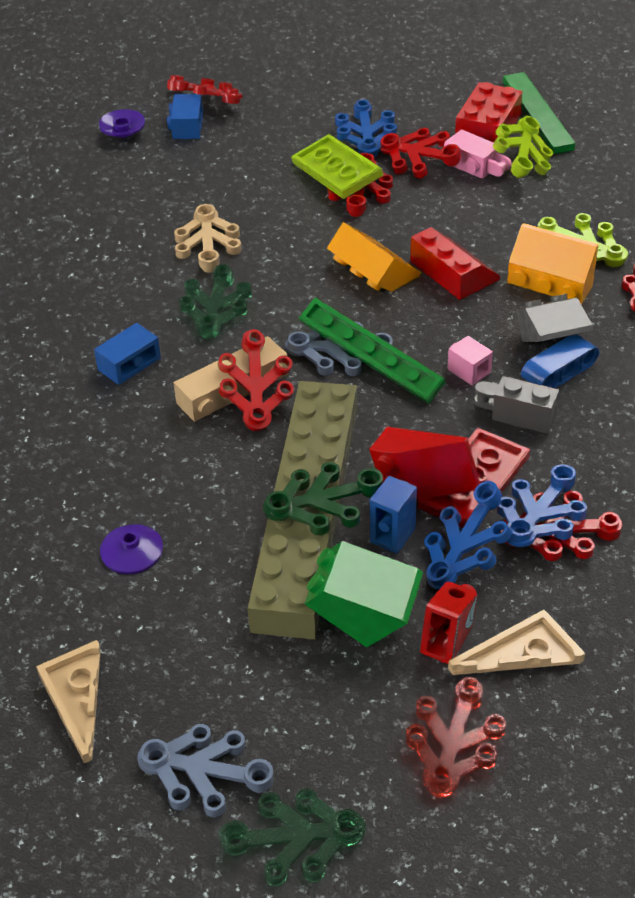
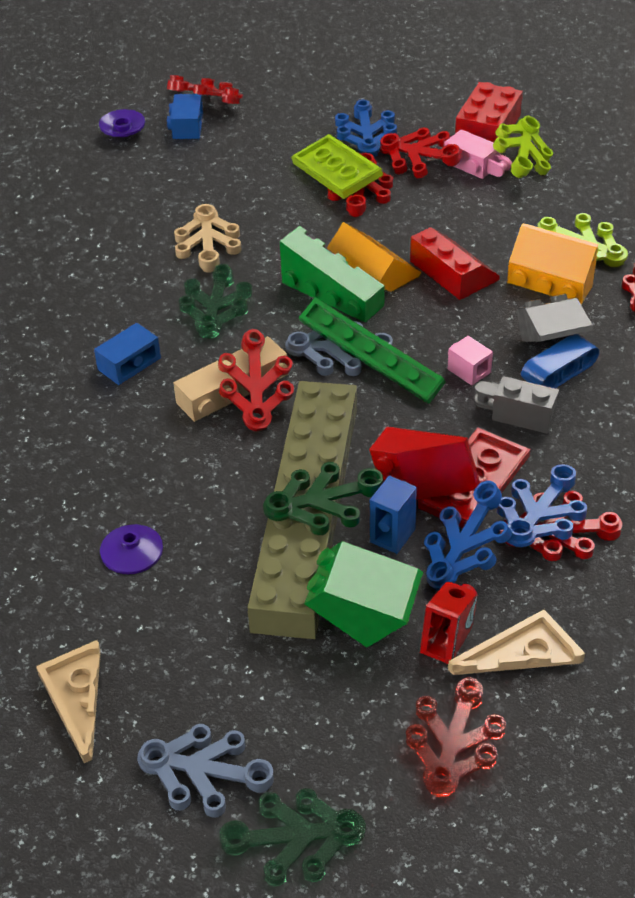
tile [503,72,576,154] -> none
none -> green wedge [280,225,385,323]

